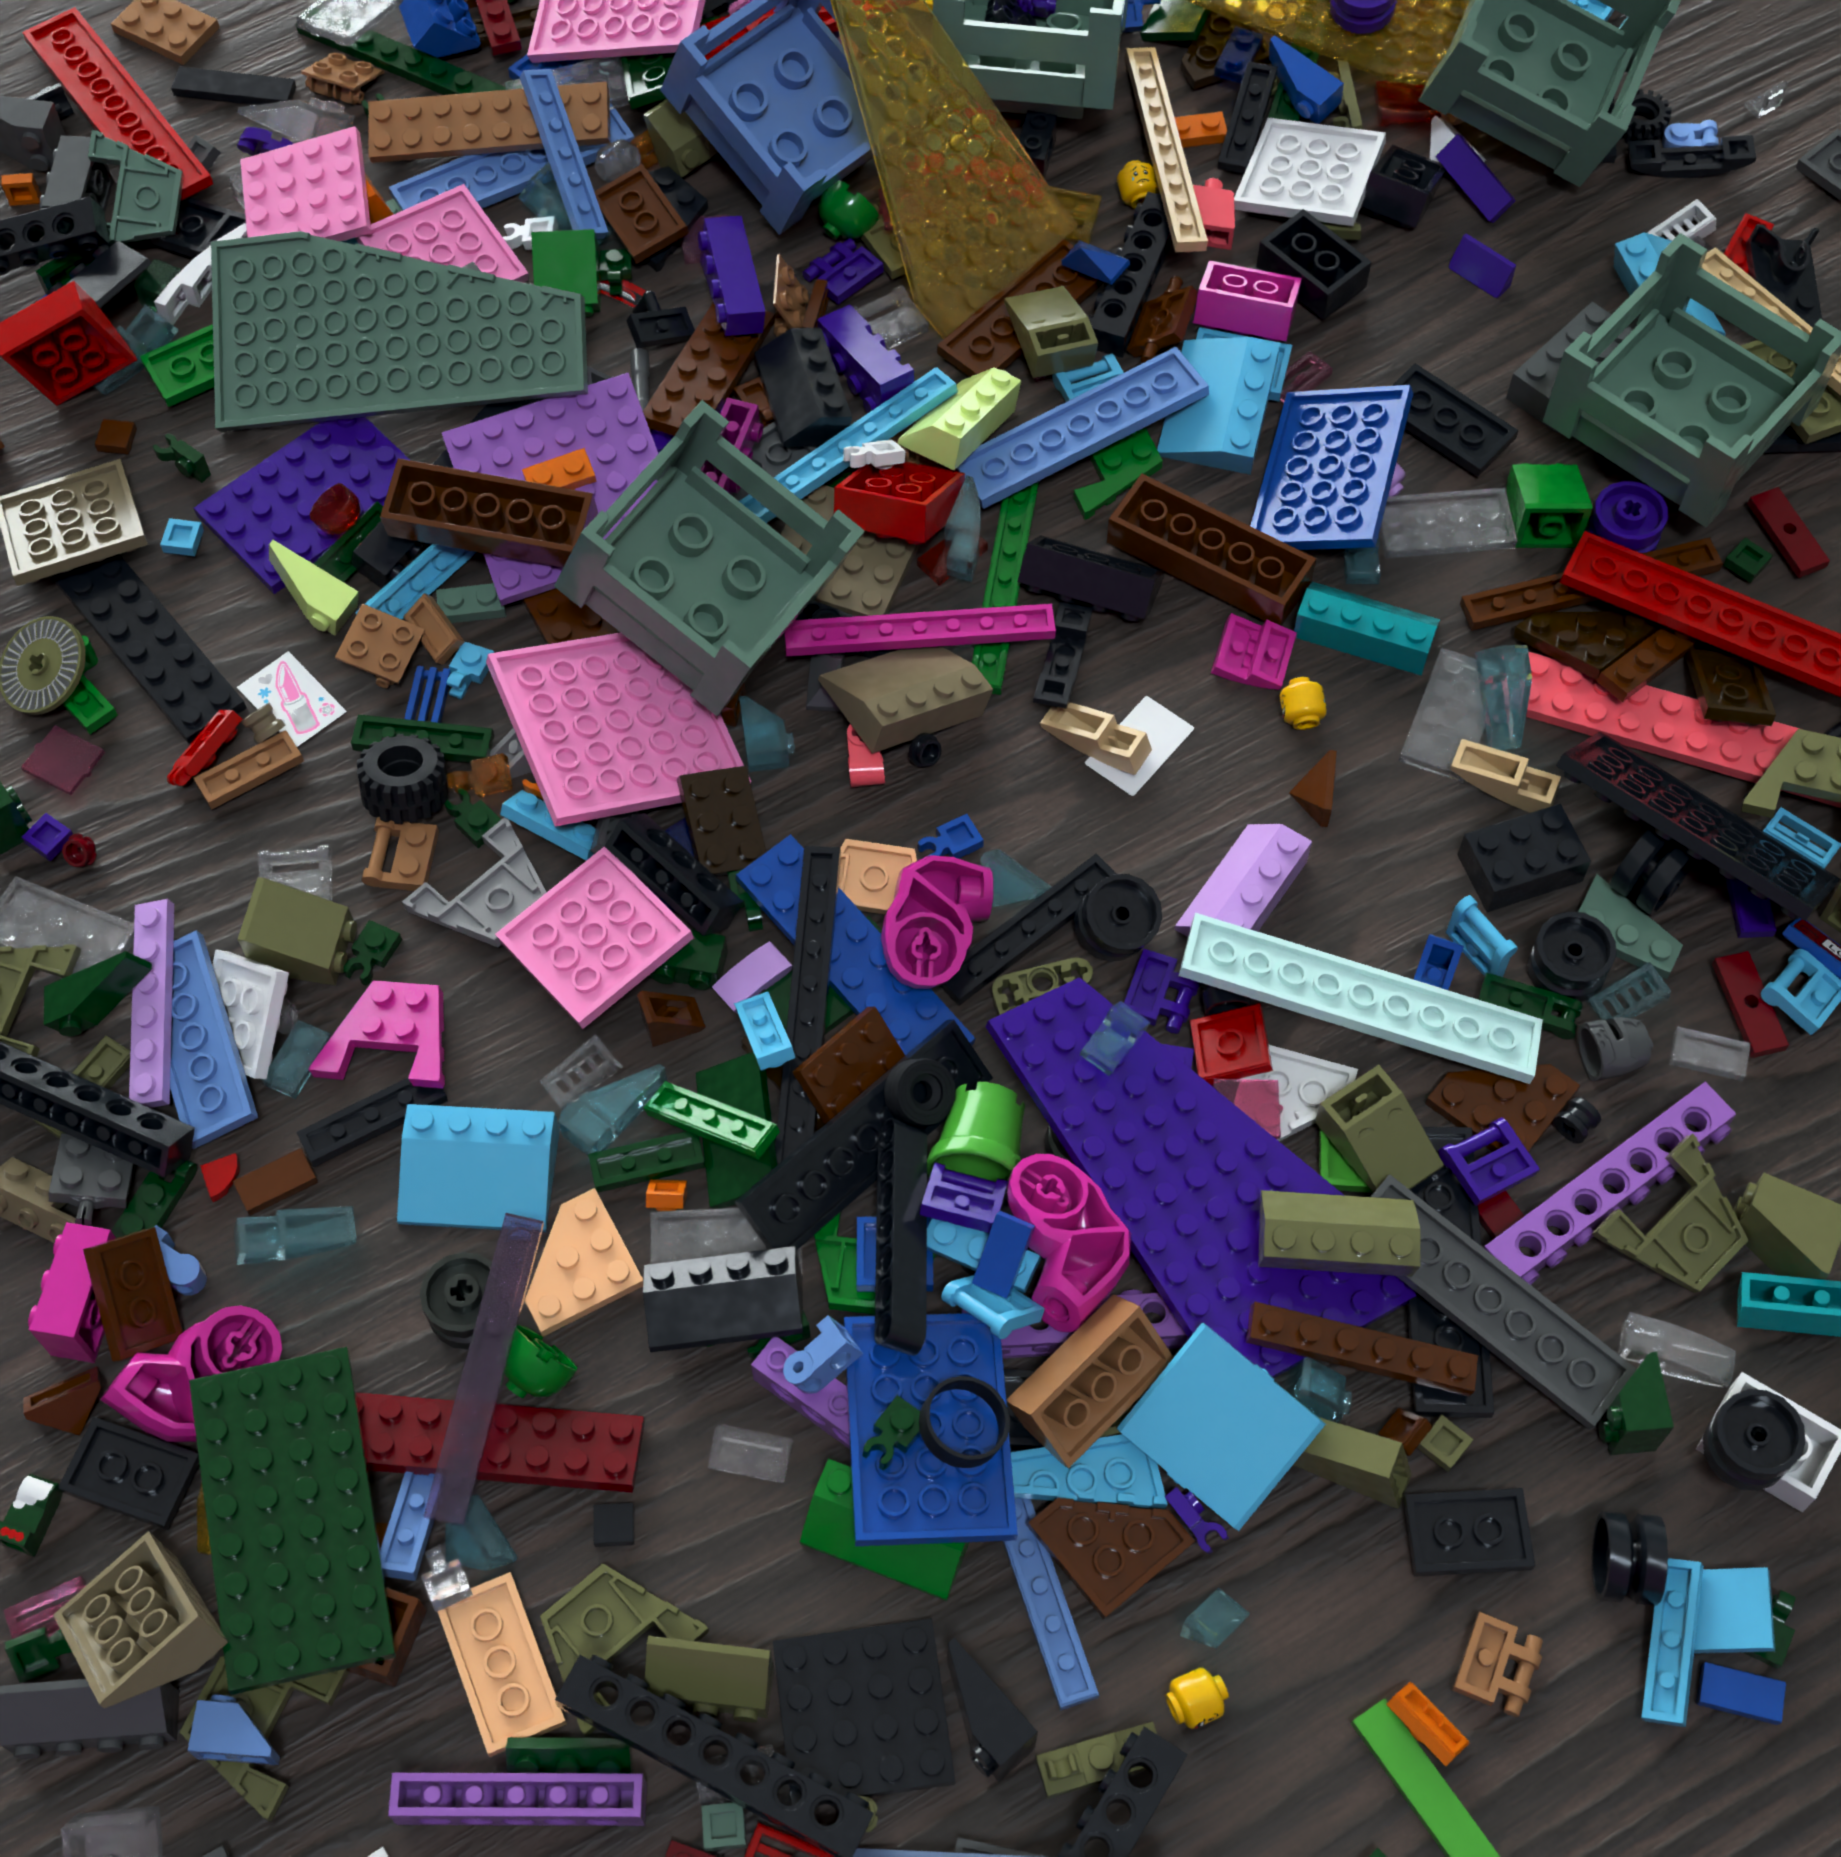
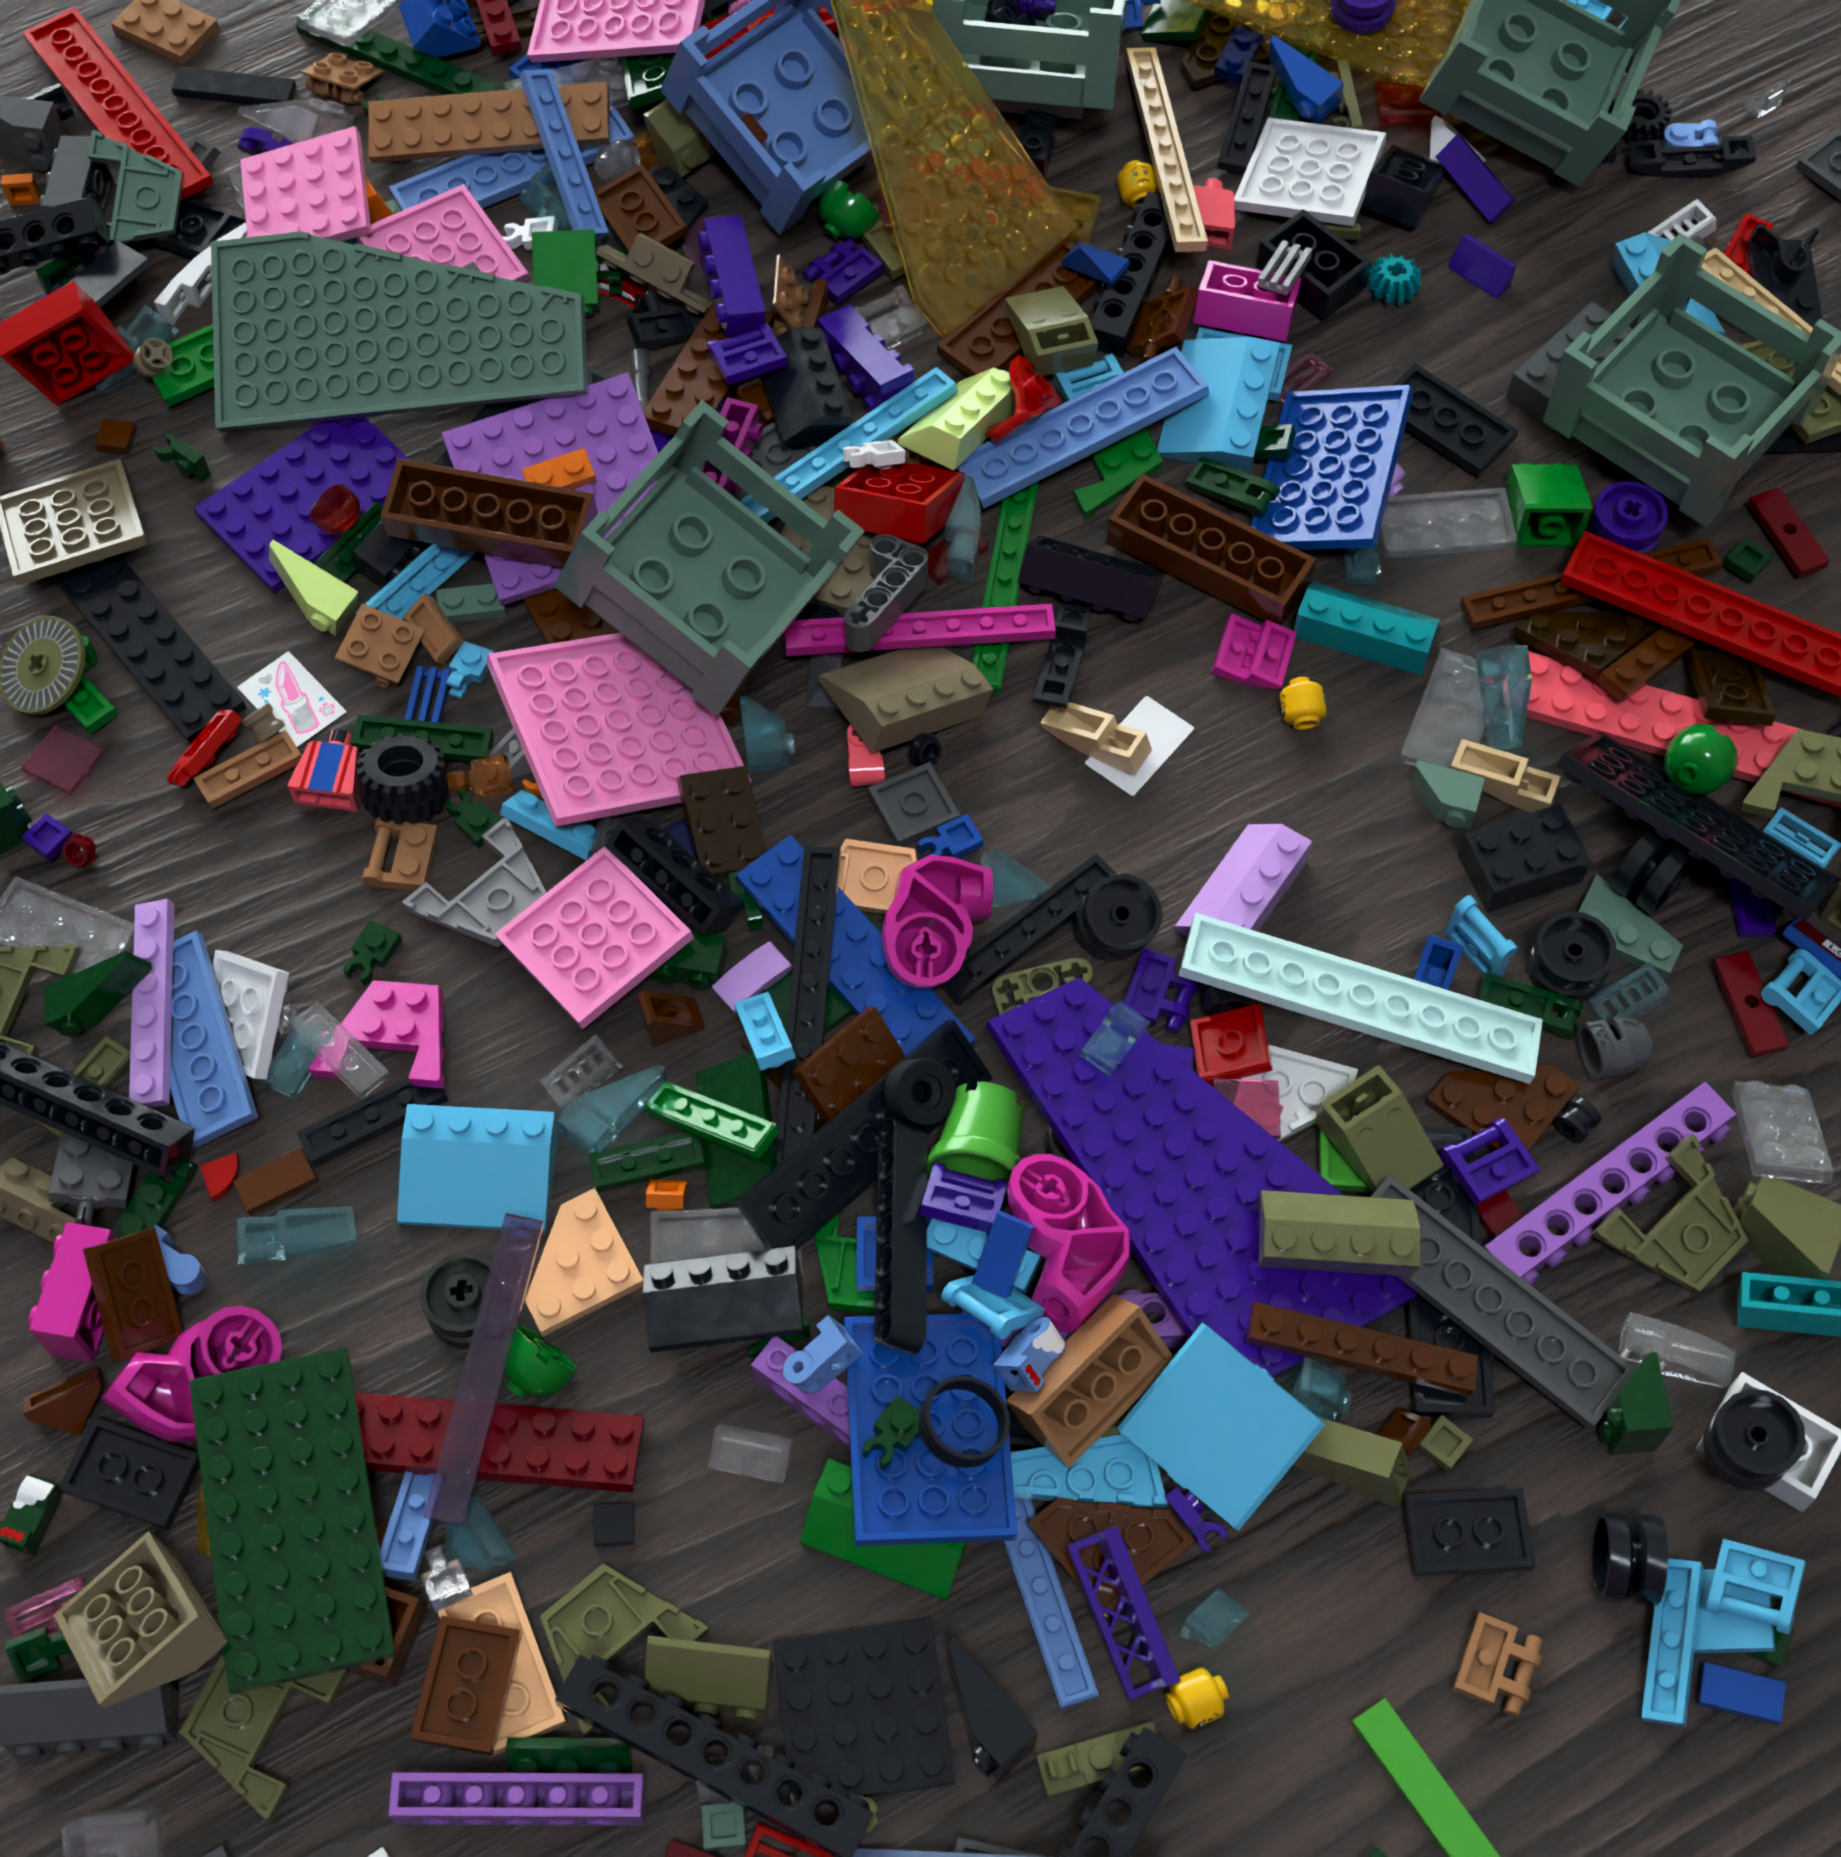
clear green panel [133,259,181,312] -> none
medium azure plate [160,518,204,556] -> none
medium blue slope [187,1695,280,1765] -> none
olive slope [237,877,357,986] -> none
clear plate [258,844,332,901] -> none
orange plate [1174,112,1227,148] -> none
reddish brown slope [1289,750,1337,827] -> none
orange plate [1386,1682,1470,1766] -> none
clear plate [1670,1026,1751,1081] -> none
none -> dark tan wheel [133,338,173,377]
none -> coral torso [288,729,361,812]
none -> clear tile [289,1001,390,1099]
none -> reddish brown plate [410,1616,522,1756]
none -> dark tan bracket [596,233,712,314]
none -> dark purple plate [706,322,788,385]
none -> reddish brown tile [739,111,768,144]
none -> dark grey beam [844,534,928,652]
none -> dark grey plate [868,762,961,847]
none -> red animal [986,355,1061,445]
none -> medium blue leg [993,1317,1066,1393]
none -> dark purple fence [1065,1526,1180,1701]
none -> dark green plate [1185,457,1280,518]
none -> dark green plate [1256,424,1296,460]
none -> light grey tile [1257,240,1312,296]
none -> teal gear [1368,253,1421,307]
none -> sand green slope [1410,760,1485,829]
none -> green cylinder [1664,724,1738,795]
none -> medium azure plate [1706,1538,1806,1634]
none -> clear plate [1731,1080,1834,1185]

